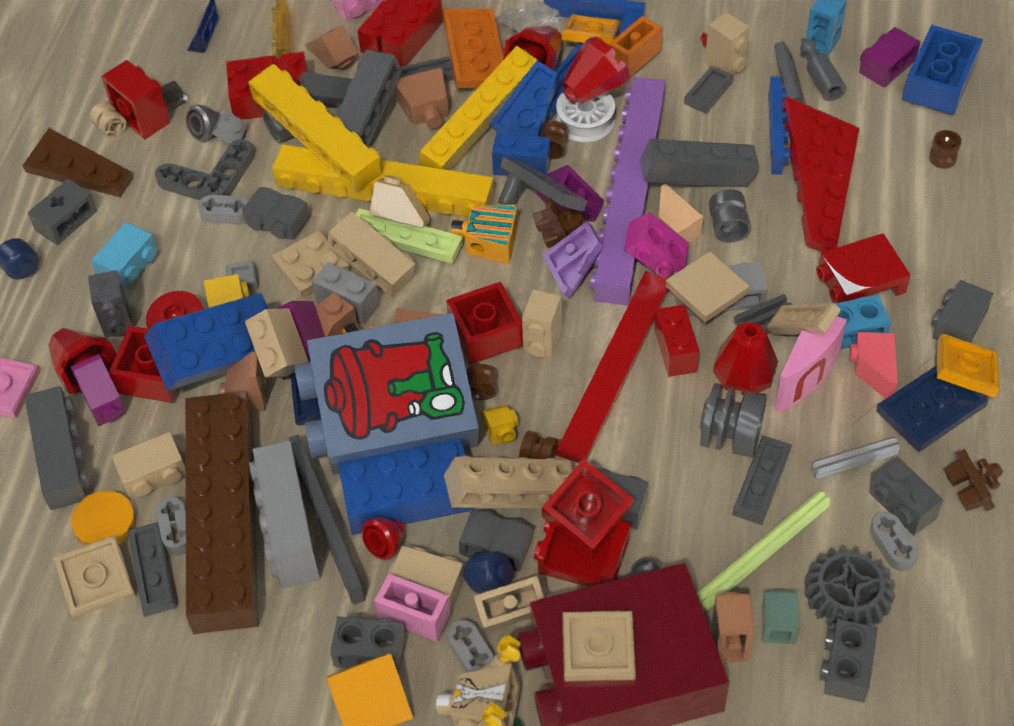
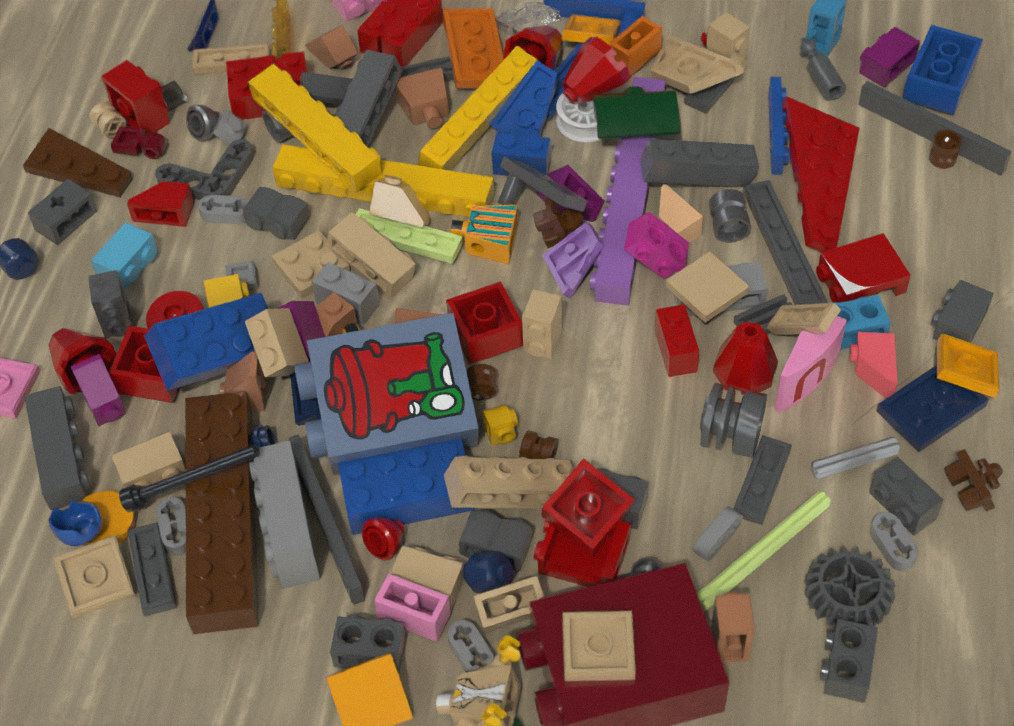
reddish brown wheel [542,121,569,159] -> none
red tile [556,271,669,464] -> none
sand green brick [761,589,799,644] -> none
dark grey tile [774,41,806,104] -> none
none -> blue hair [48,501,103,546]
none -> dark red plate [110,126,166,159]
none -> black piece [119,445,260,512]
none -> red slope [127,181,194,227]
none -> tan tile [192,44,271,74]
none -> dark blue plate [250,424,276,448]
none -> dark green panel [593,86,680,139]
none -> tan wing [651,35,744,94]
none -> light grey beam [694,507,743,561]
none -> dark grey tile [742,180,828,305]
none -> dark grey tile [858,81,1012,176]

